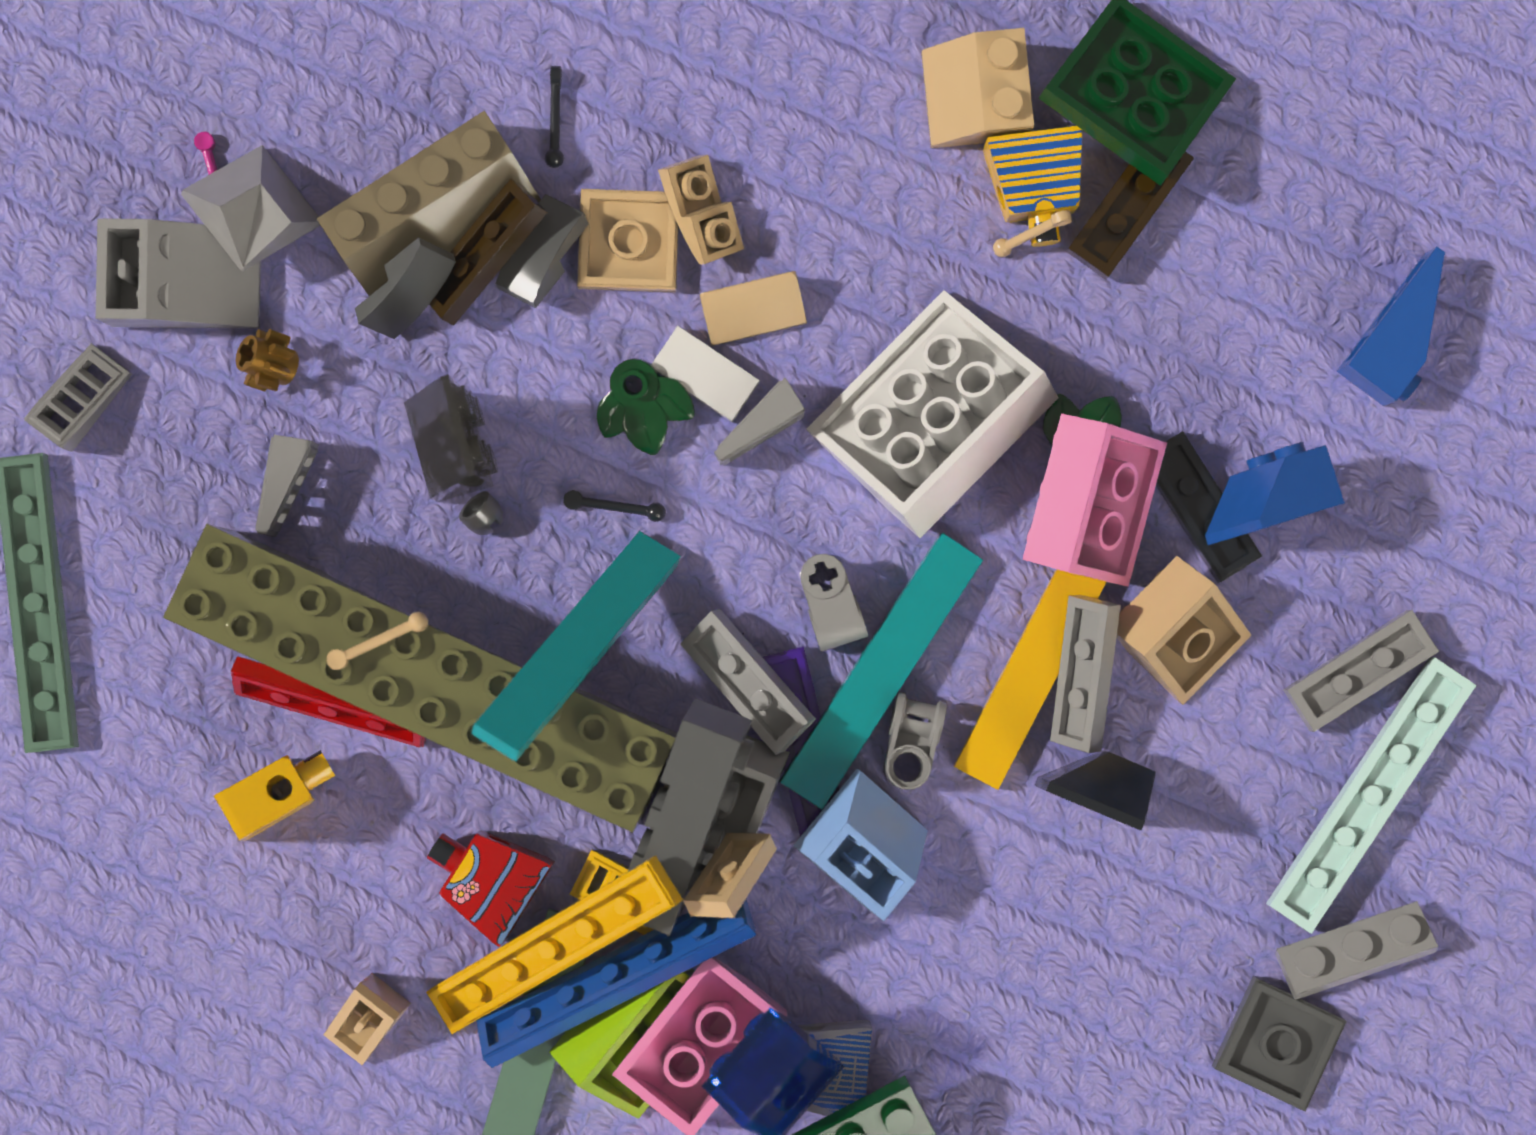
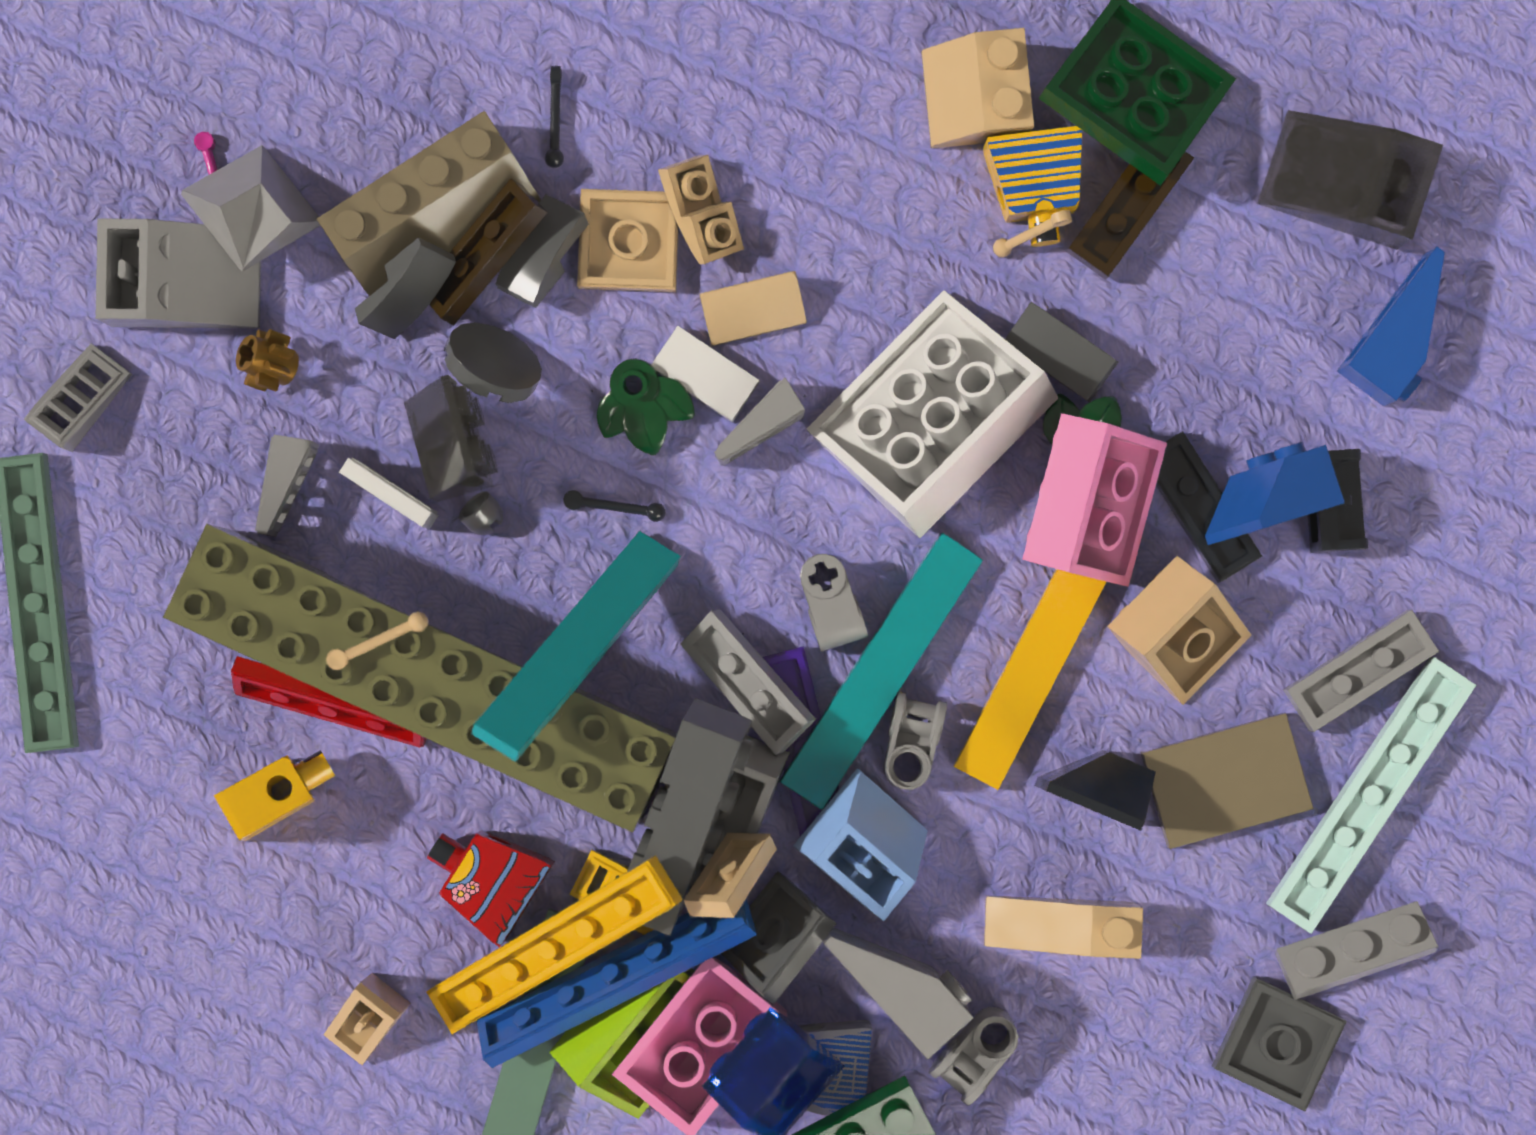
light grey plate [1050,595,1121,753] -> none
none -> white tile [339,457,439,530]
none -> dark grey tile [444,322,542,403]
none -> dark grey tile [721,871,837,1004]
none -> light grey slope [823,928,973,1059]
none -> light grey piece [928,1007,1018,1106]
none -> tan slope [984,896,1143,959]
none -> dark grey slope [1005,302,1118,403]
none -> dark tan tile [1140,713,1313,849]
none -> clear smoke slope [1257,110,1443,250]
none -> black hinge [1307,449,1368,553]

